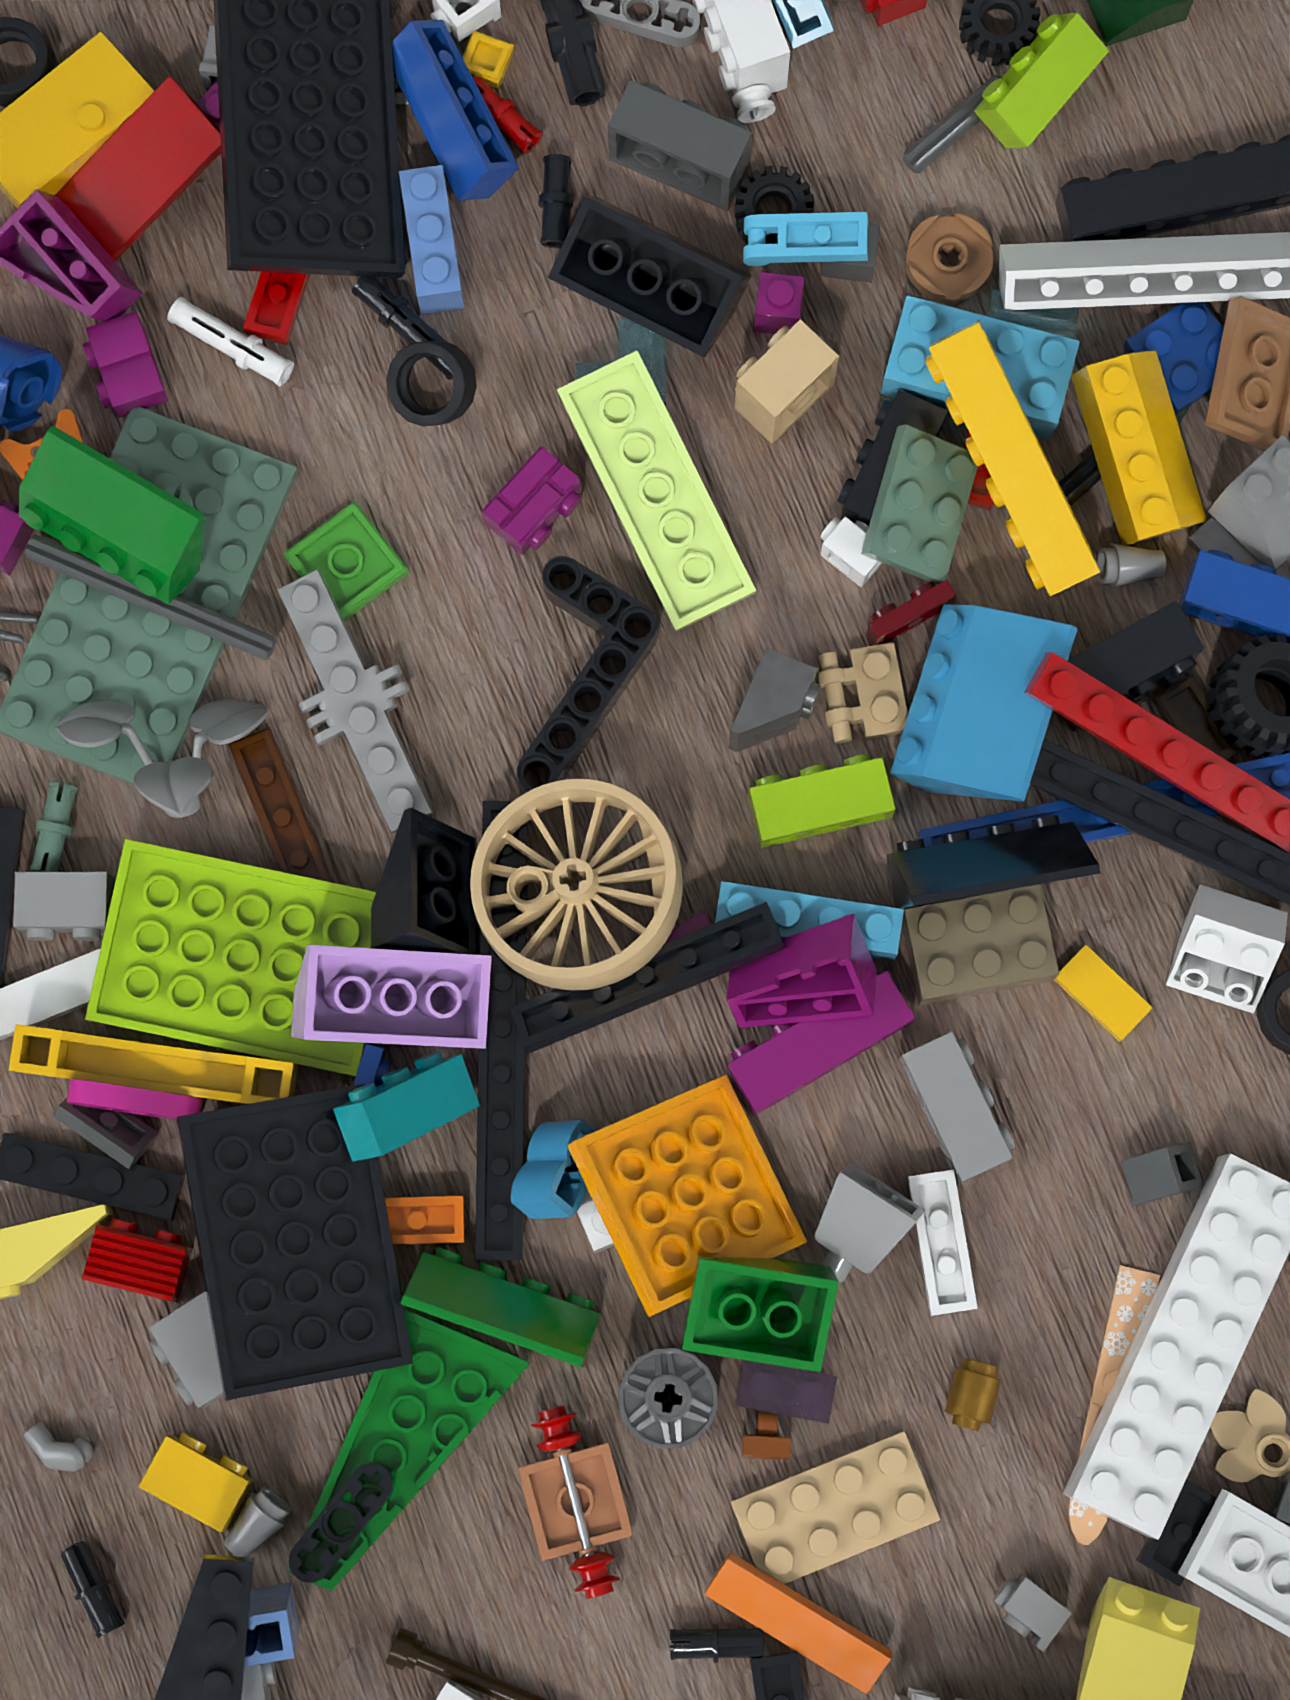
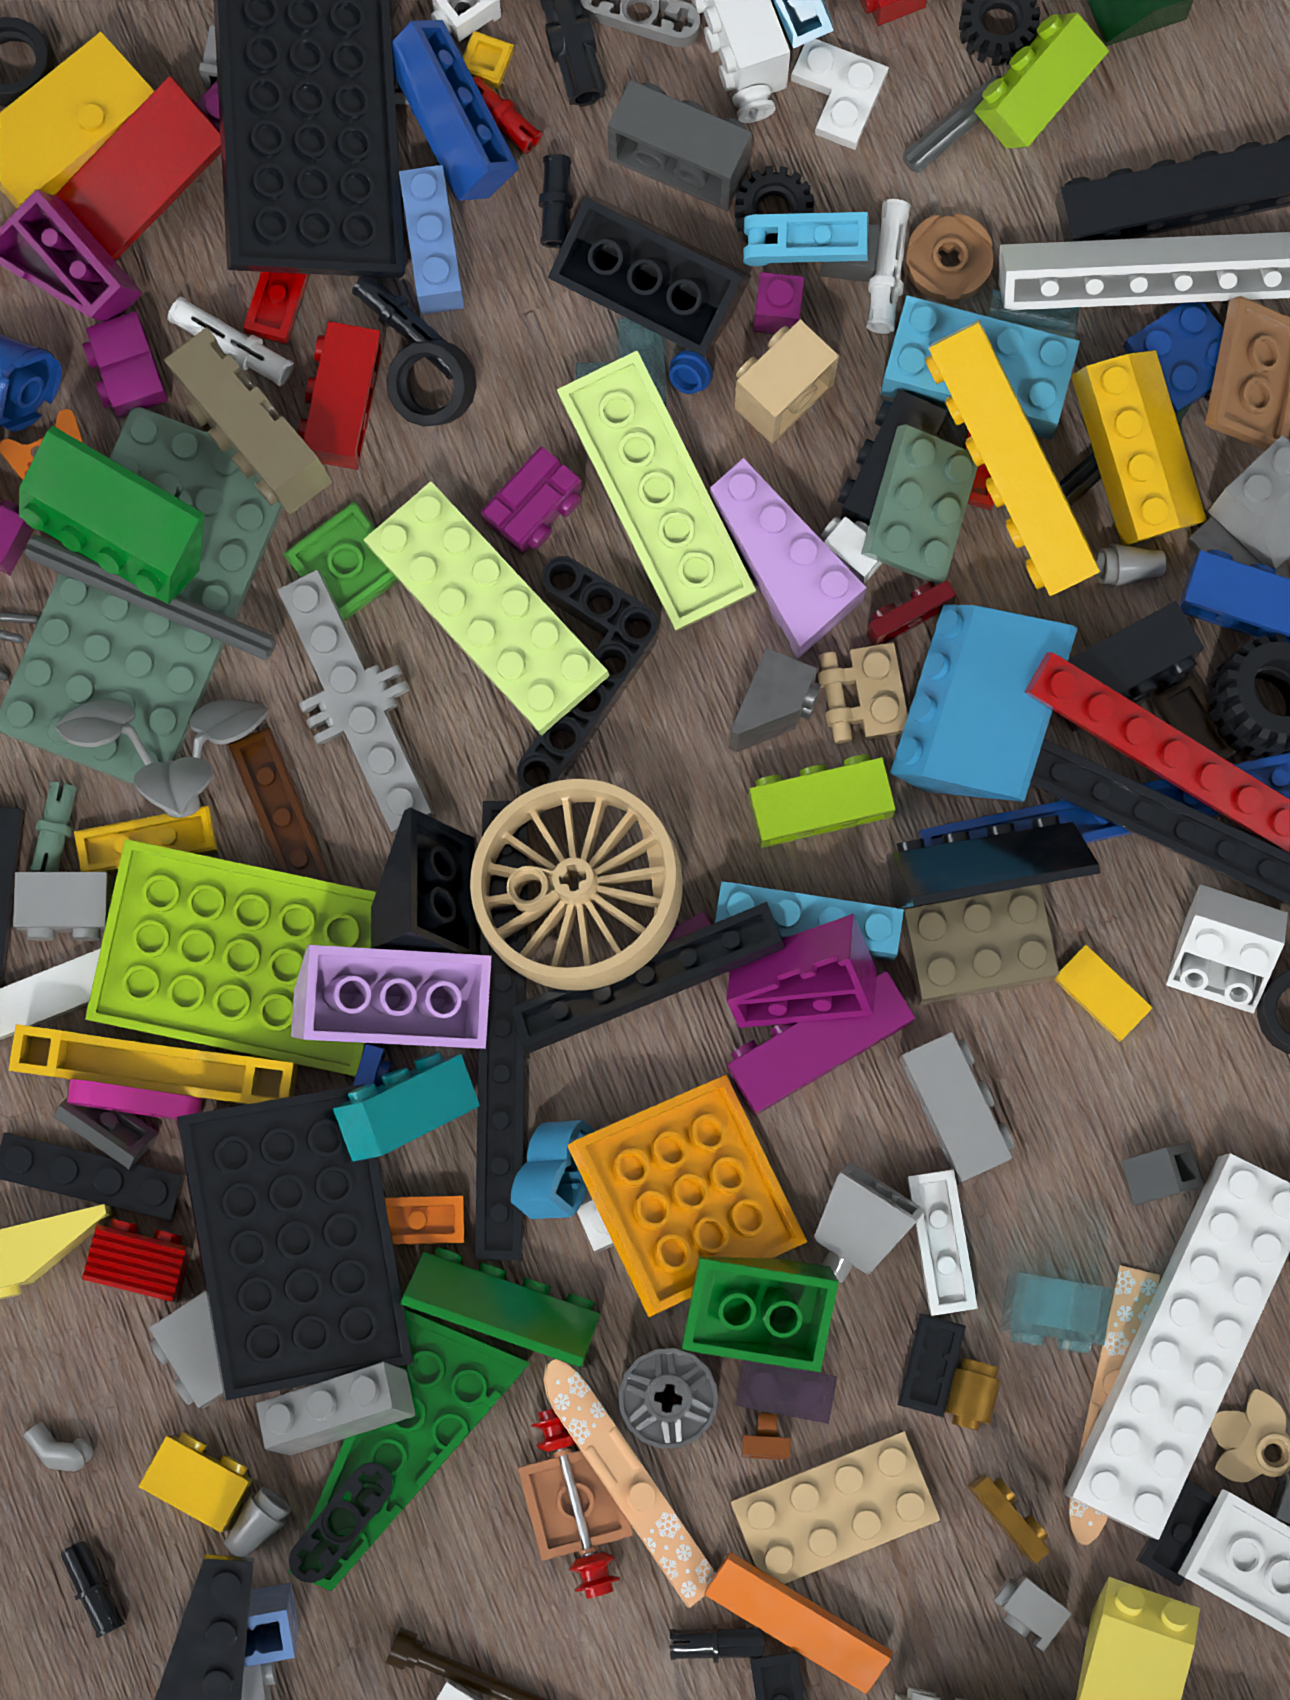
none -> yellow tile [74,805,218,873]
none -> dark tan wedge [164,327,332,515]
none -> light grey brick [256,1362,416,1456]
none -> red brick [297,321,384,470]
none -> yellowish green plate [363,482,609,736]
none -> light nougat piece [543,1359,716,1608]
none -> blue plate [669,351,713,394]
none -> lavender wedge [710,458,867,660]
none -> white plate [791,39,889,150]
none -> white pin [866,199,911,334]
none -> black plate [897,1313,966,1417]
none -> pearl gold plate [967,1474,1050,1564]
none -> clear light blue brick [999,1272,1112,1354]

